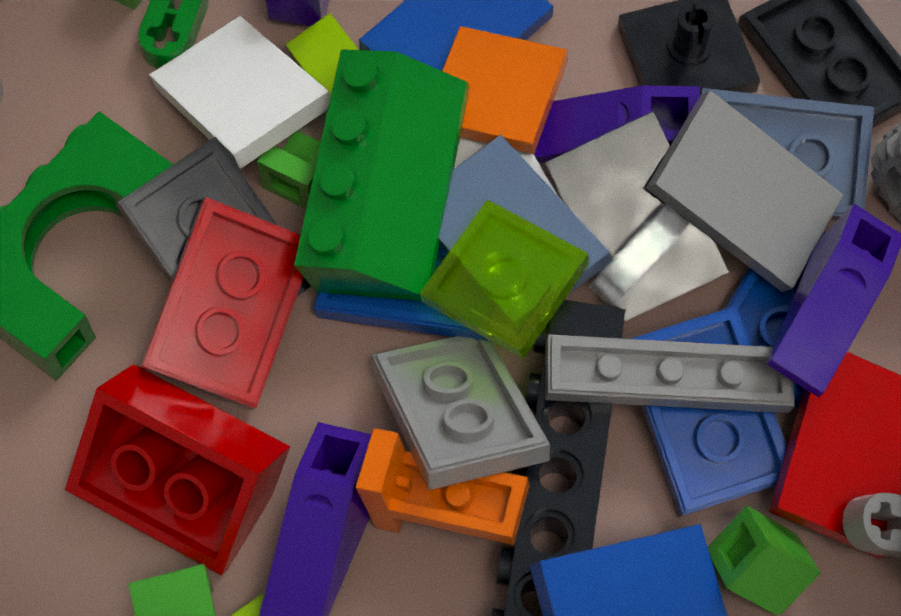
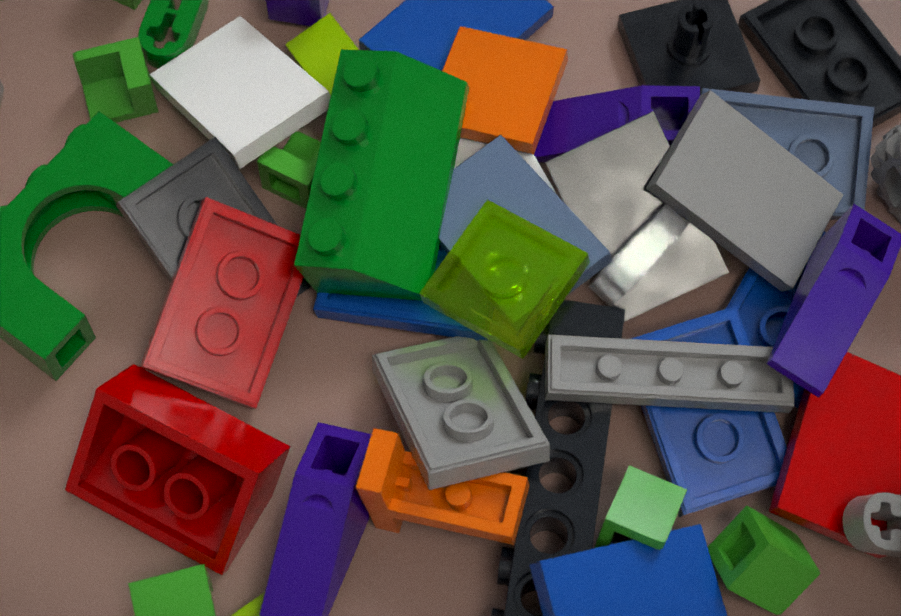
none -> bright green panel [73,37,159,123]
none -> bright green panel [595,465,687,550]

